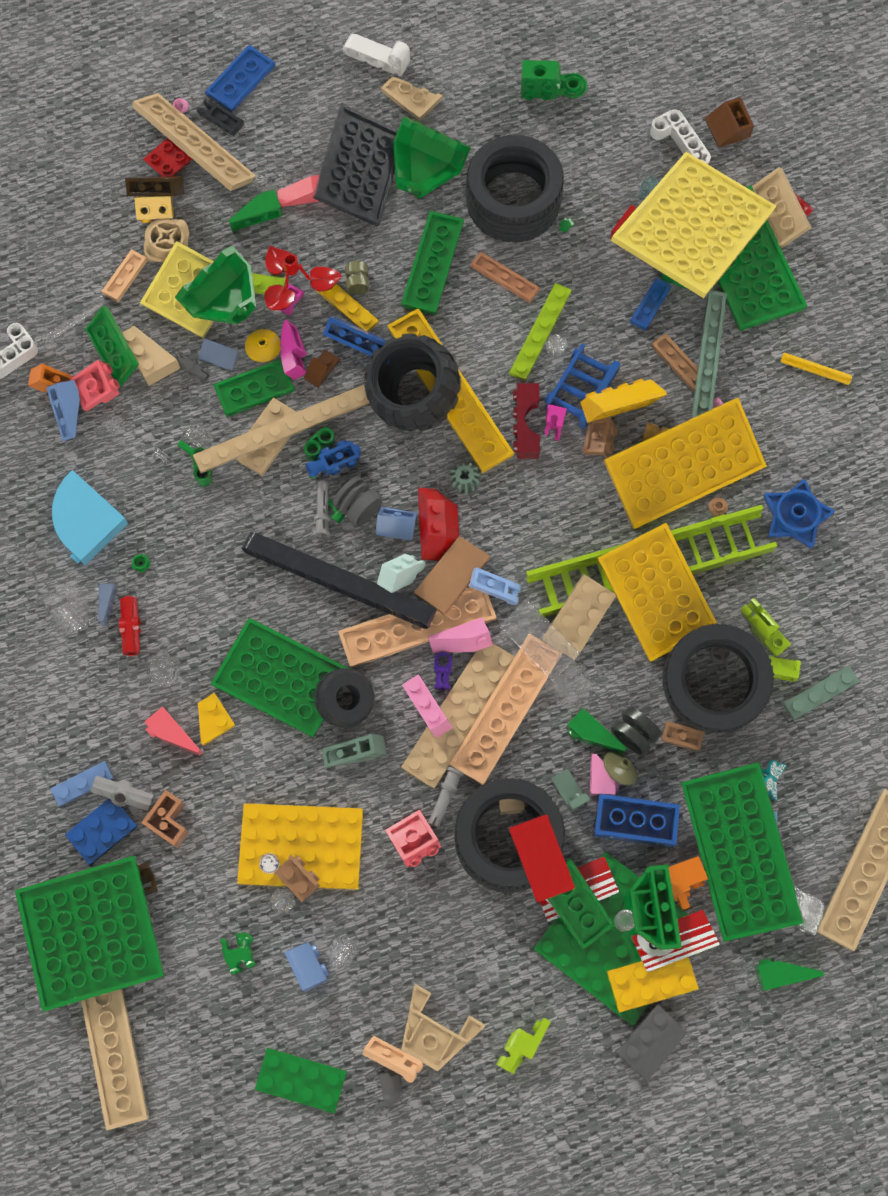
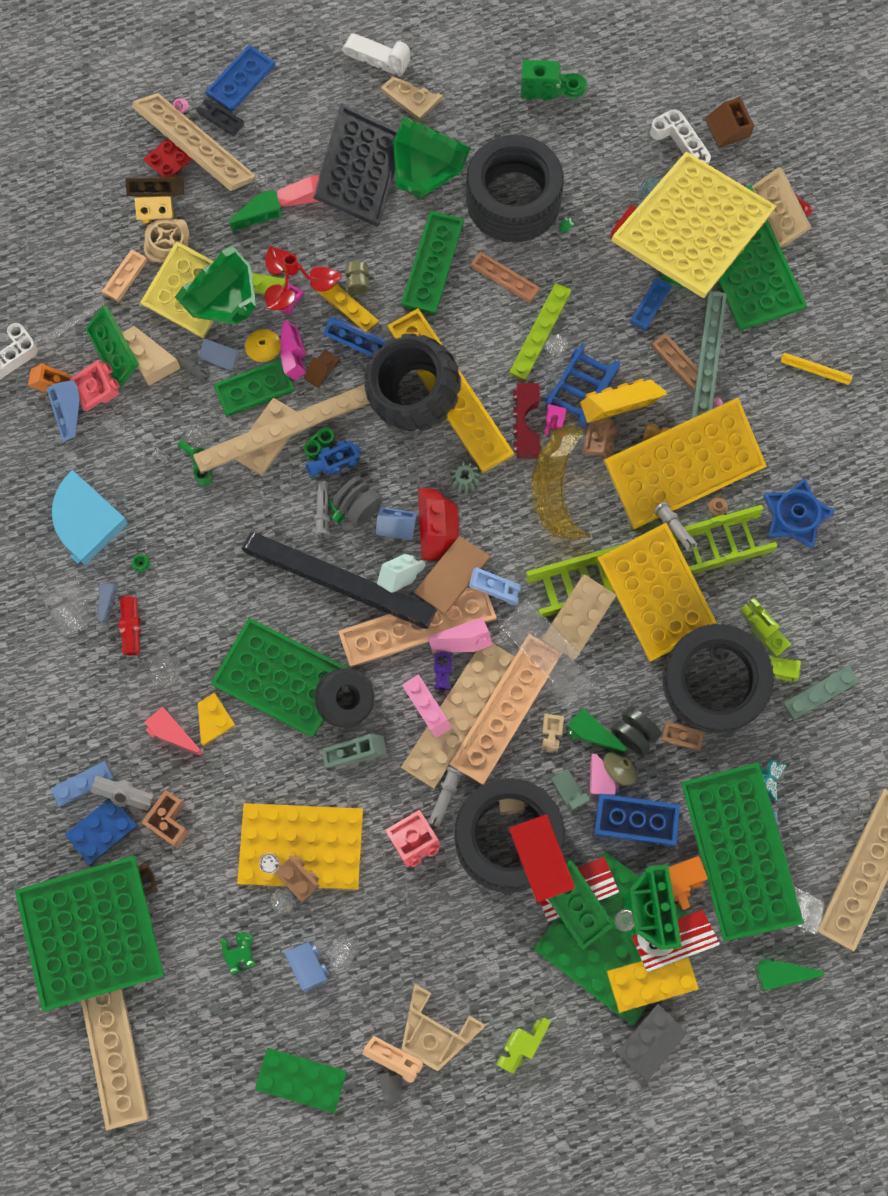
none -> clear yellow windscreen [531,425,591,539]
none -> tan plate [542,714,564,753]
none -> light grey pin [654,502,697,552]

